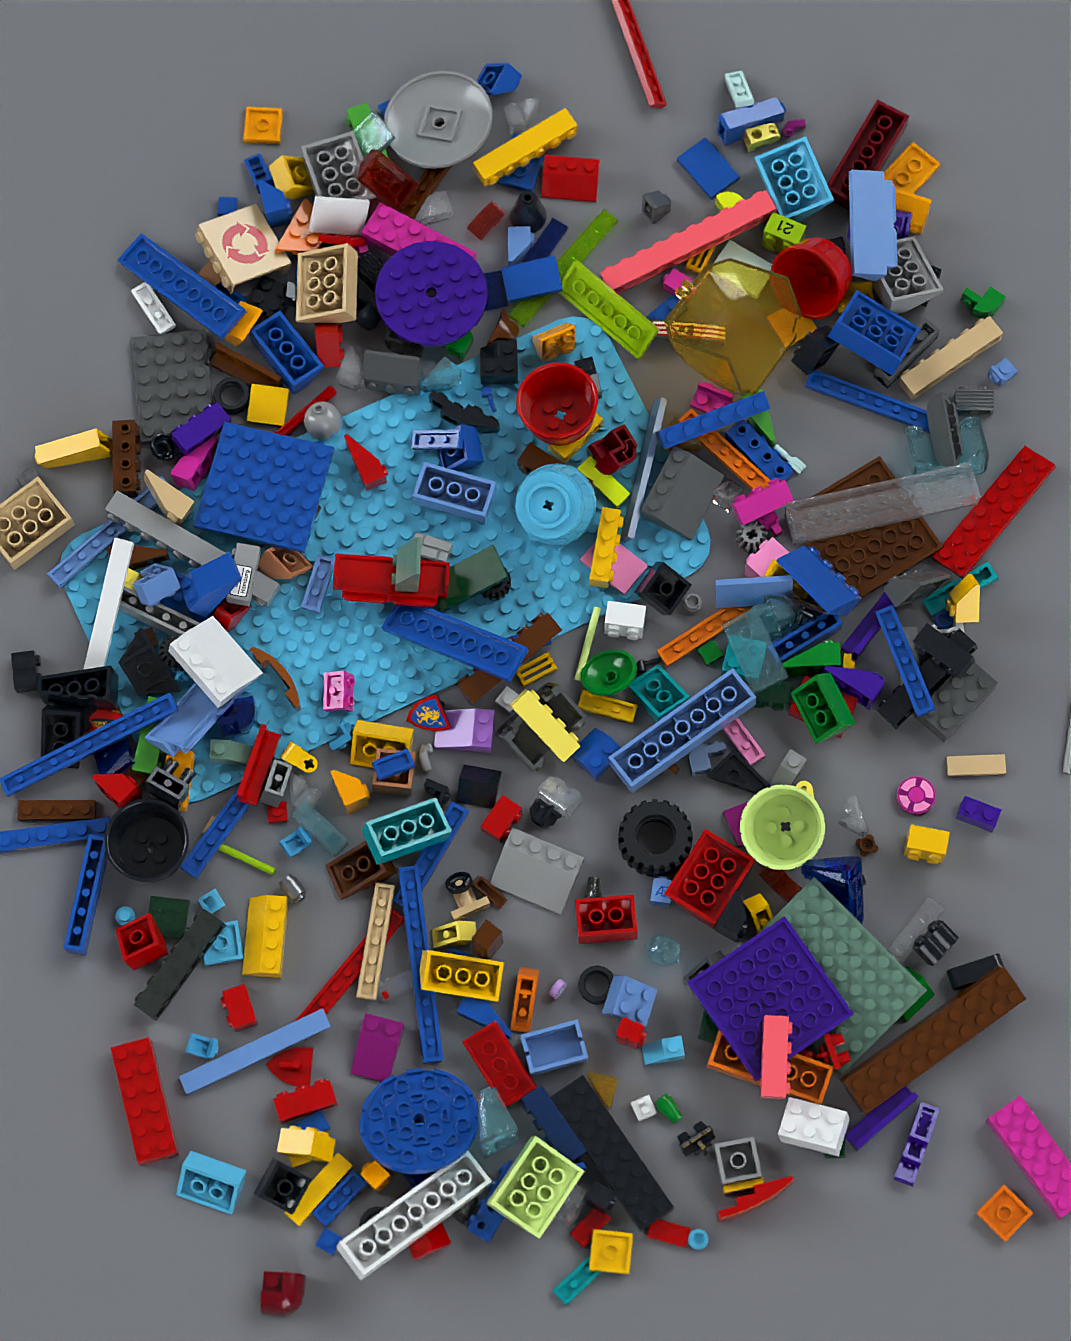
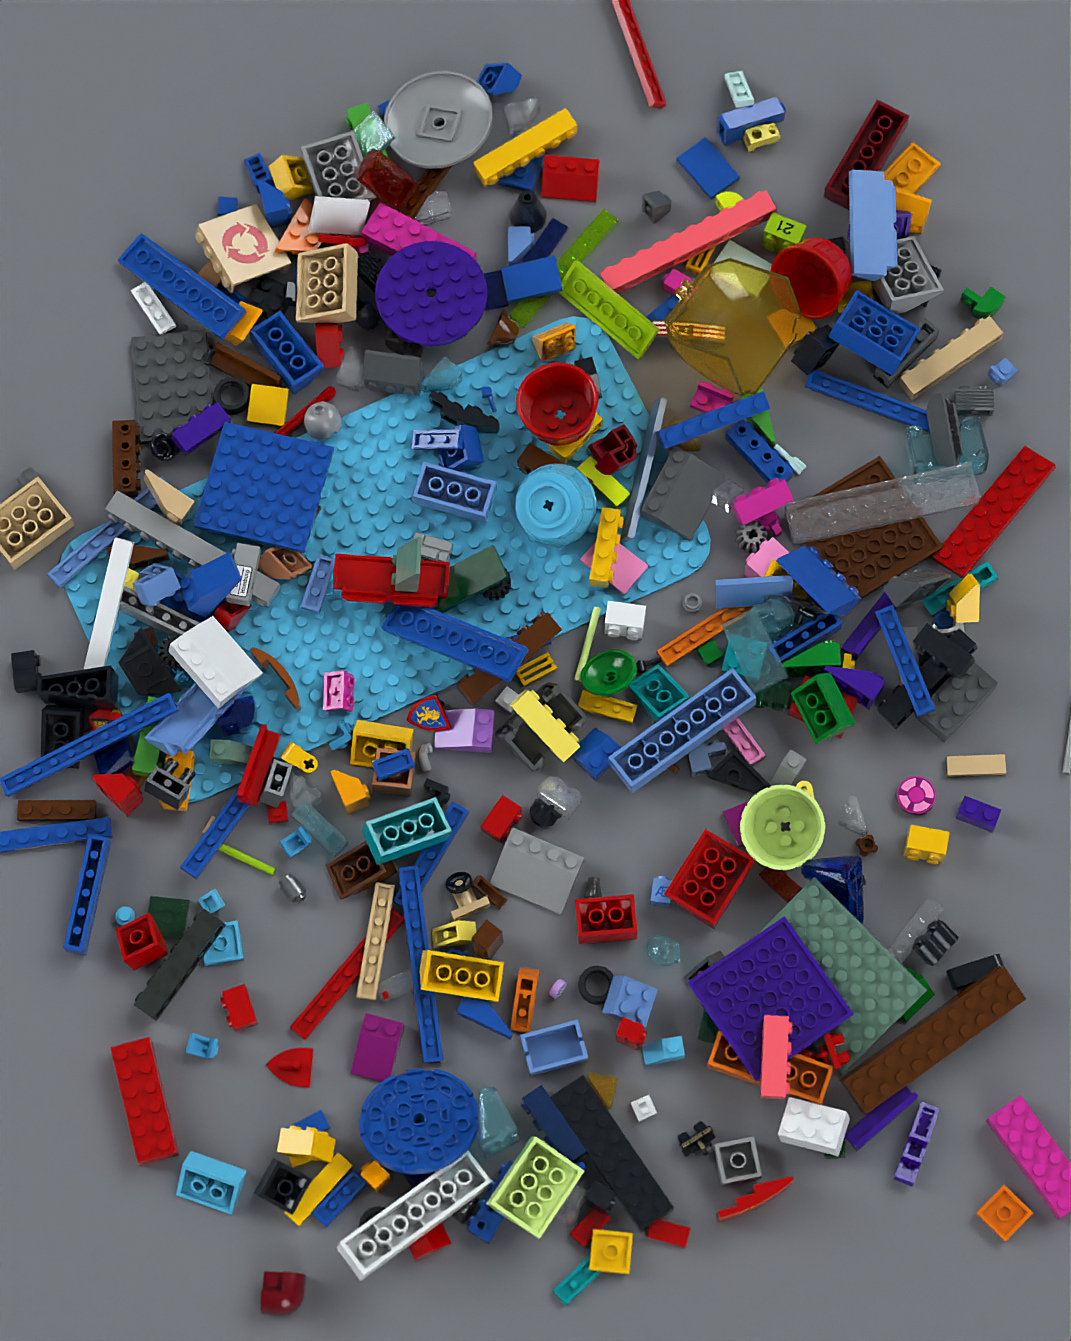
yellow slope [34,428,113,469] -> none
black piece [104,798,189,882] -> none
dark pink slope [170,436,219,491] -> none
medium blue tile [179,1008,331,1095] -> none
yellow slope [242,895,289,978] -> none
light orange tile [243,107,283,144] -> none
red brick [273,1079,338,1124] -> none
blue plate [315,1228,343,1255] -> none
red slope [344,434,389,491] -> none
green brick [446,331,474,360] -> none
black slope [456,764,502,809] -> none
red tile [462,1020,537,1109] -> none
clear red slope [467,201,507,240] -> none
black slope [480,340,518,385] -> none
black tyre [618,799,693,877] -> none
black brick [634,562,692,615] -> none
green cone [654,1093,682,1123] -> none
orange plate [678,408,770,490] -> none
medium azure plate [688,1229,708,1250] -> none
black slope [715,890,748,942] -> none
yellow tile [723,1177,764,1195] -> none
yellow slope [743,893,773,934] -> none
medium azure slope [755,136,834,222] -> none
magenta arm [782,119,806,138] -> none

